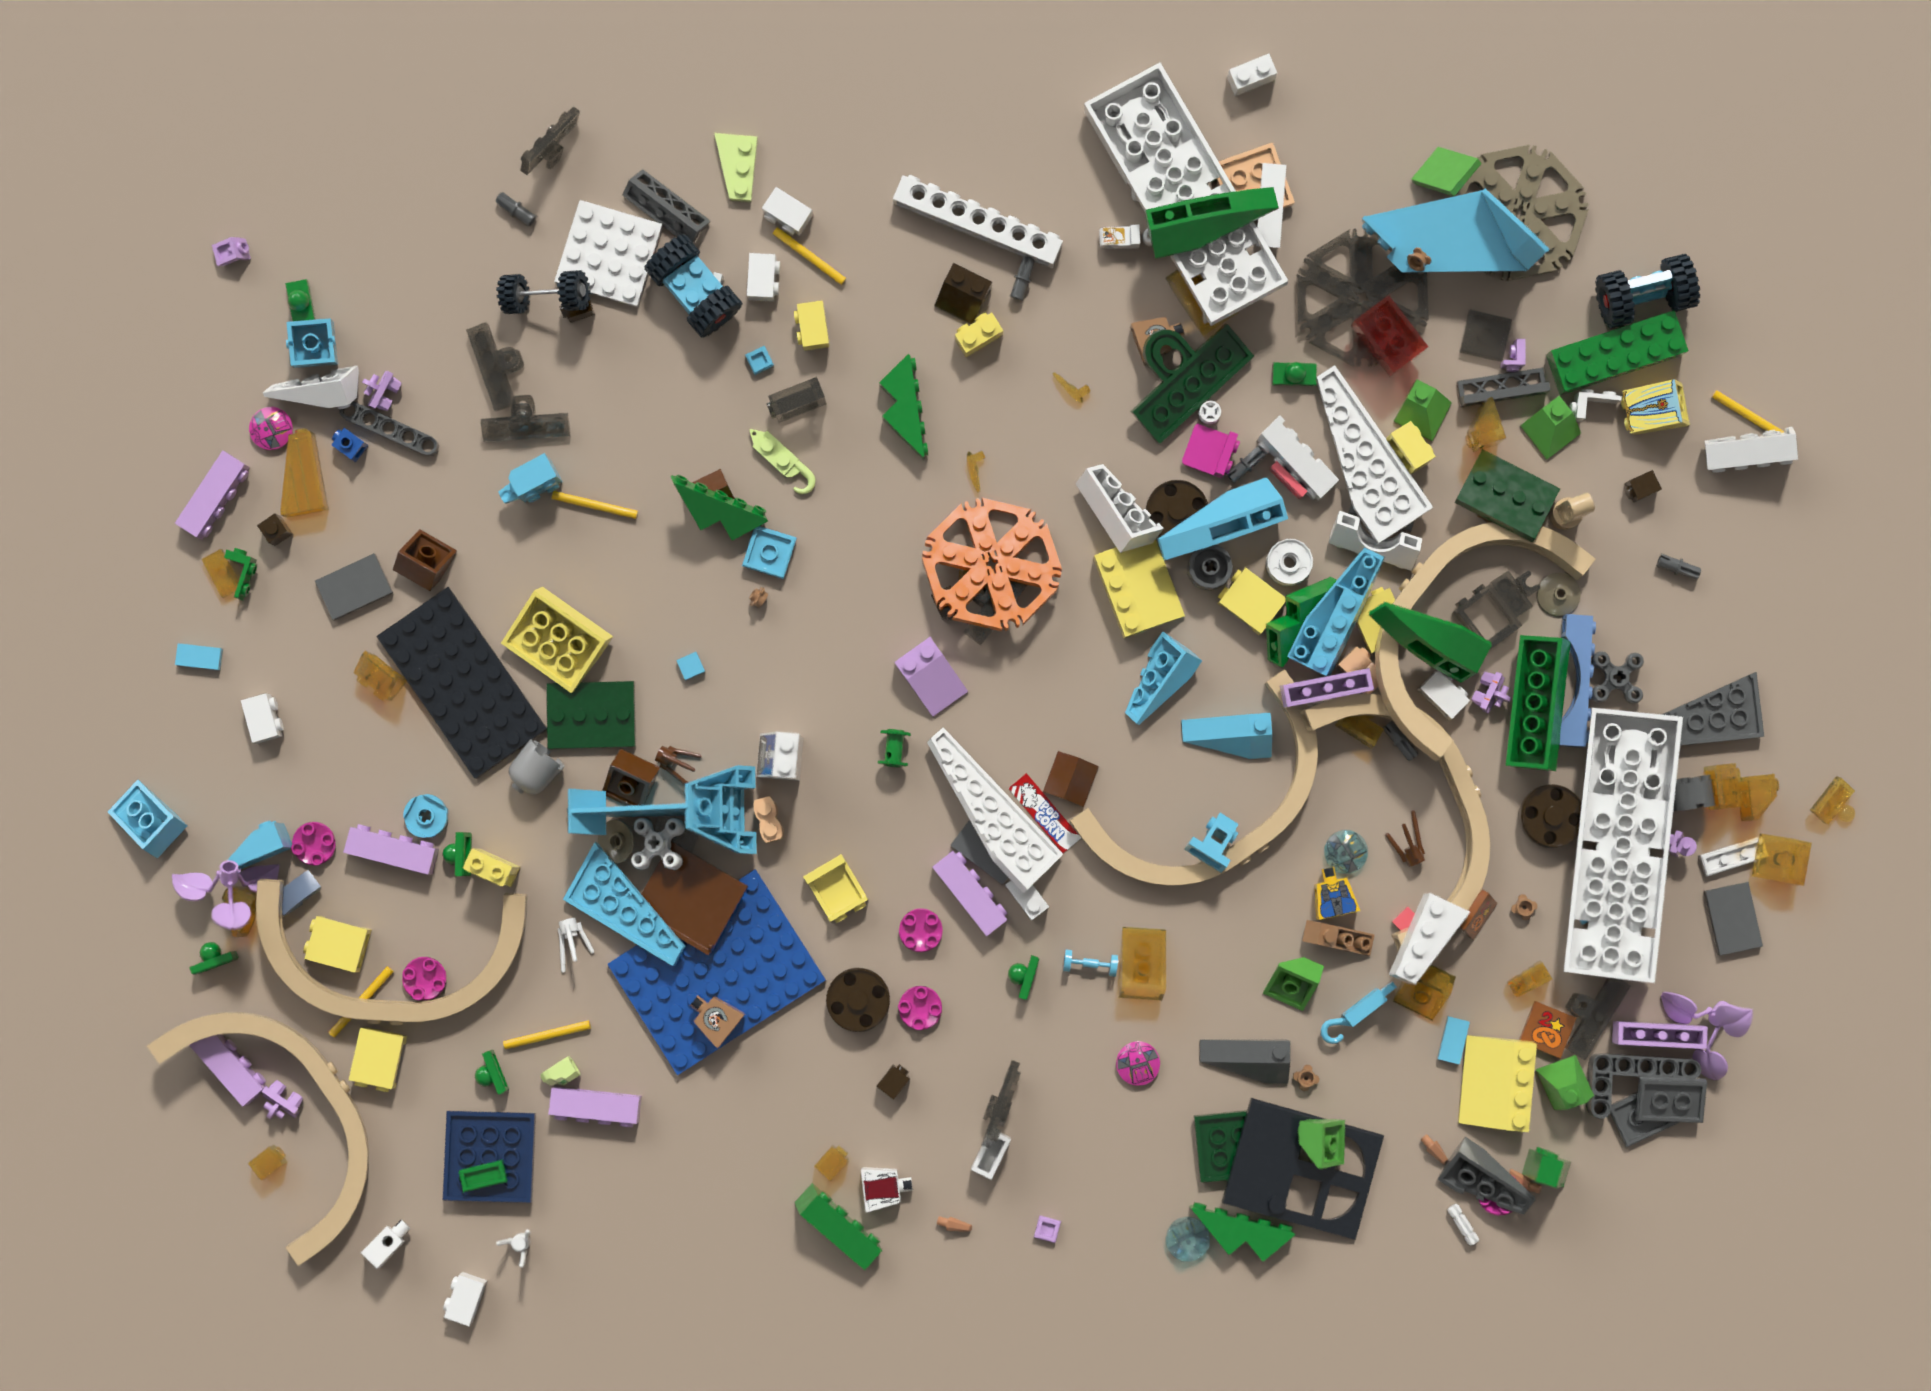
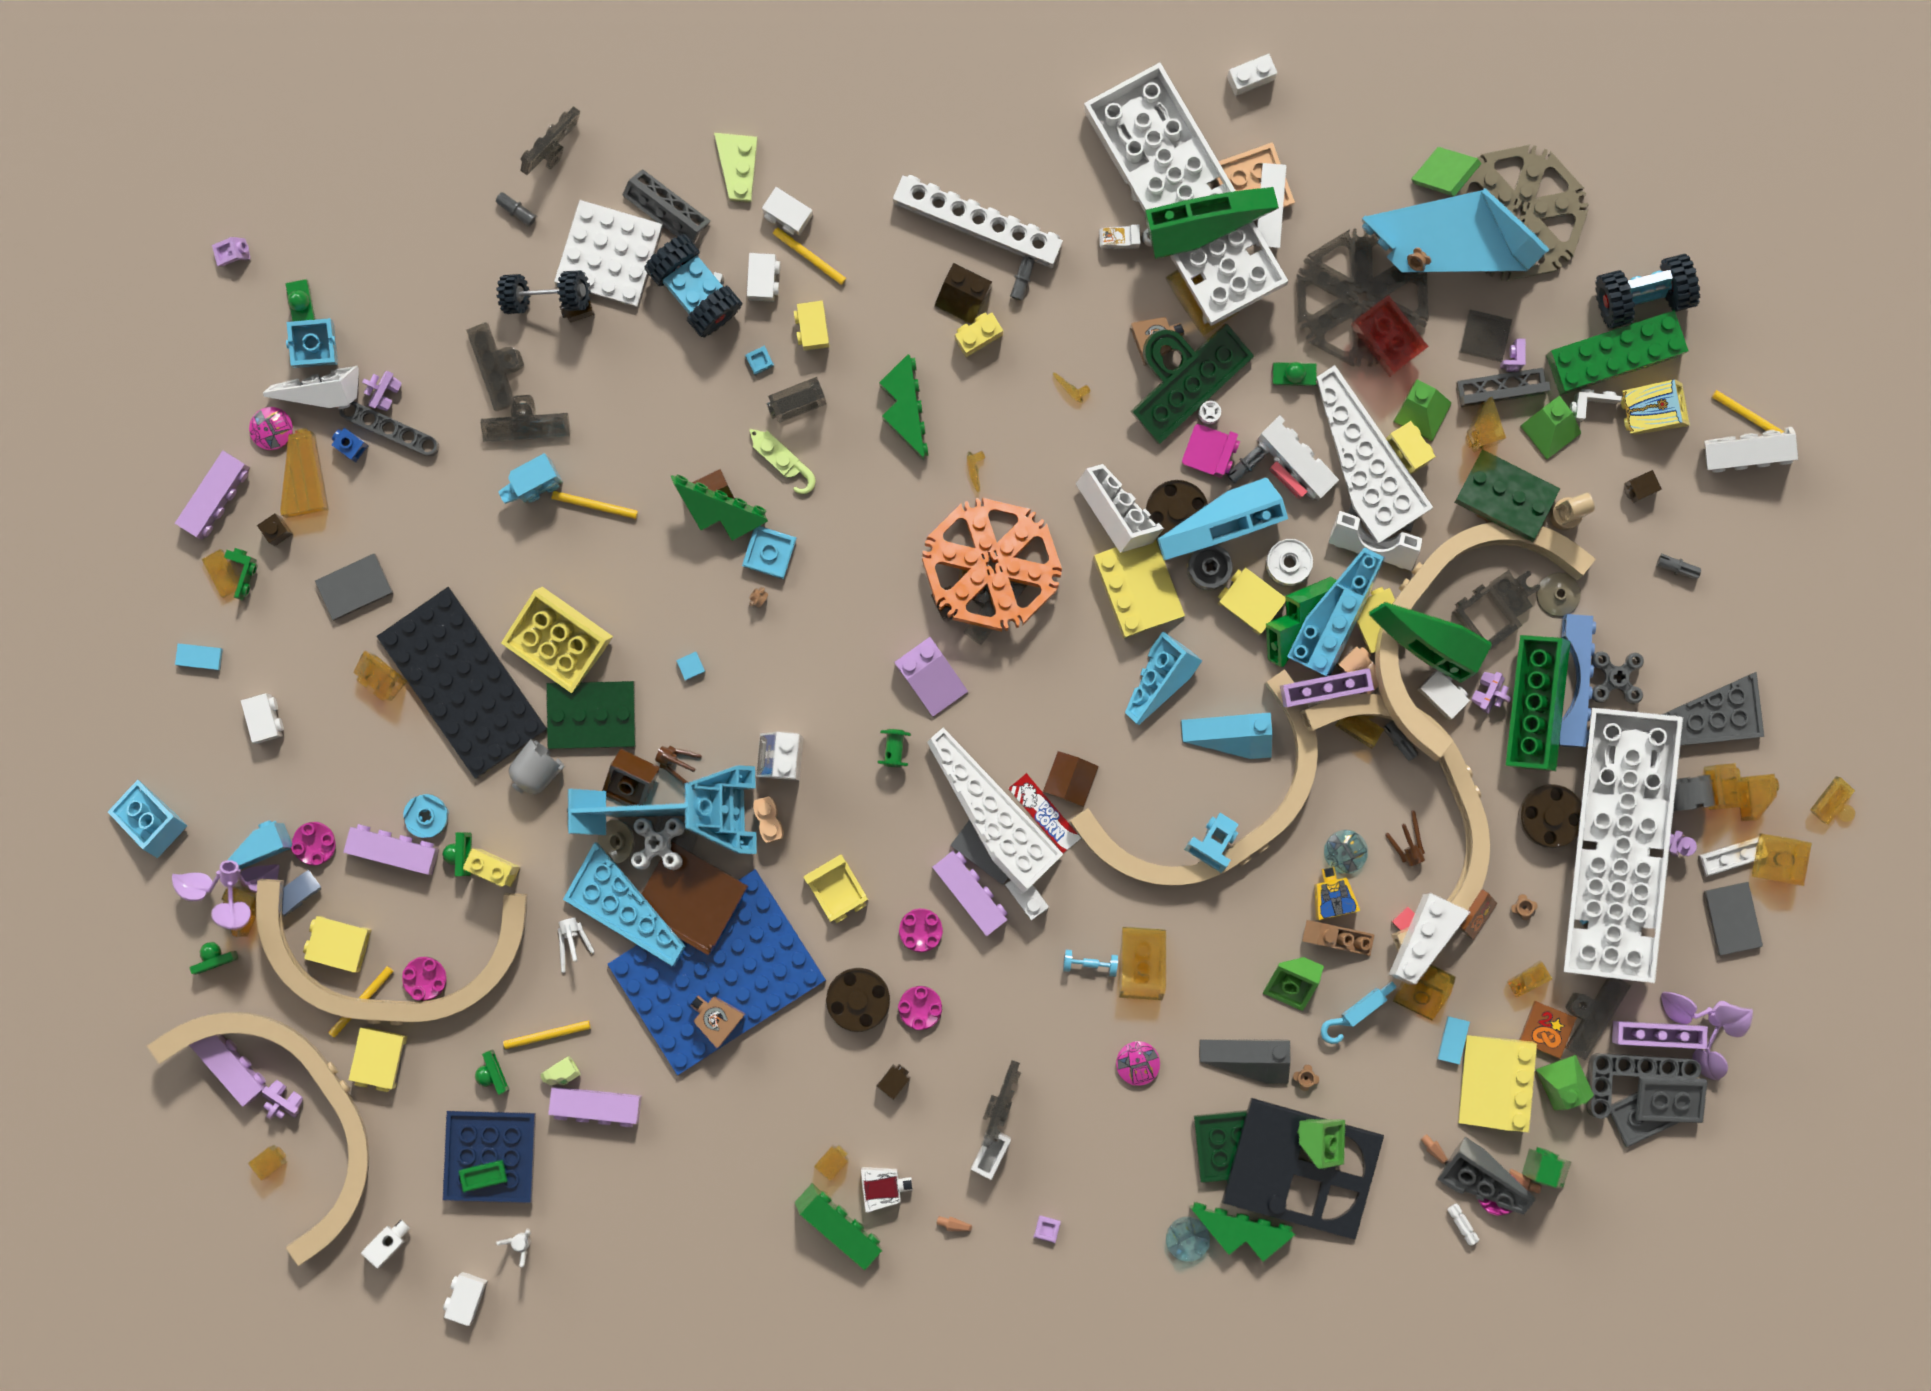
reddish brown slope [393,529,457,591] -> none
green tile [1008,955,1039,1000] -> none

